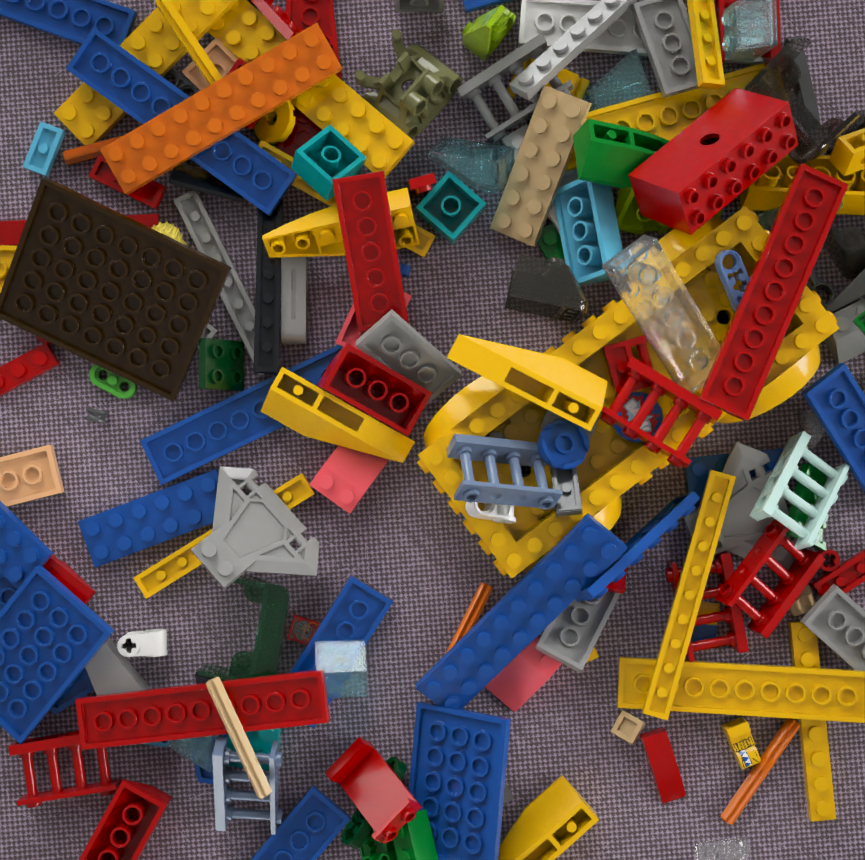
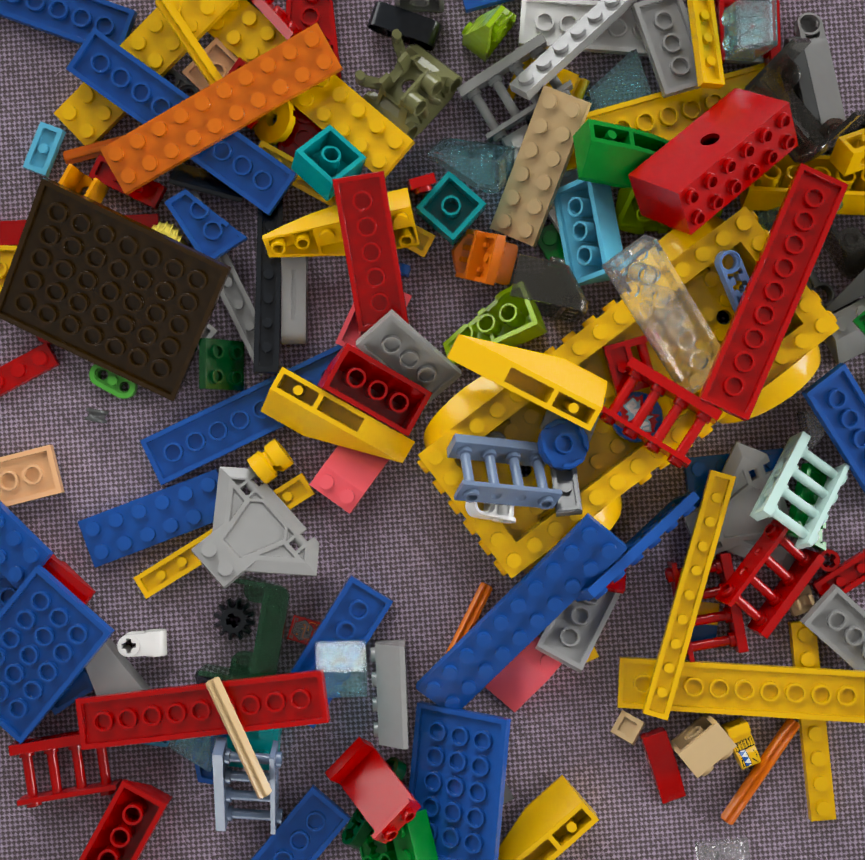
none -> light orange piece [58,163,109,204]
none -> blue wing [164,189,248,260]
none -> black gear [214,598,256,640]
none -> yellow wheel [247,438,294,484]
none -> black beam [367,1,442,51]
none -> light grey slope [371,639,409,750]
none -> lime wedge [443,281,547,365]
none -> orange piece [451,229,518,286]
none -> tan brick [670,713,737,779]
none -> light grey piece [794,12,846,134]

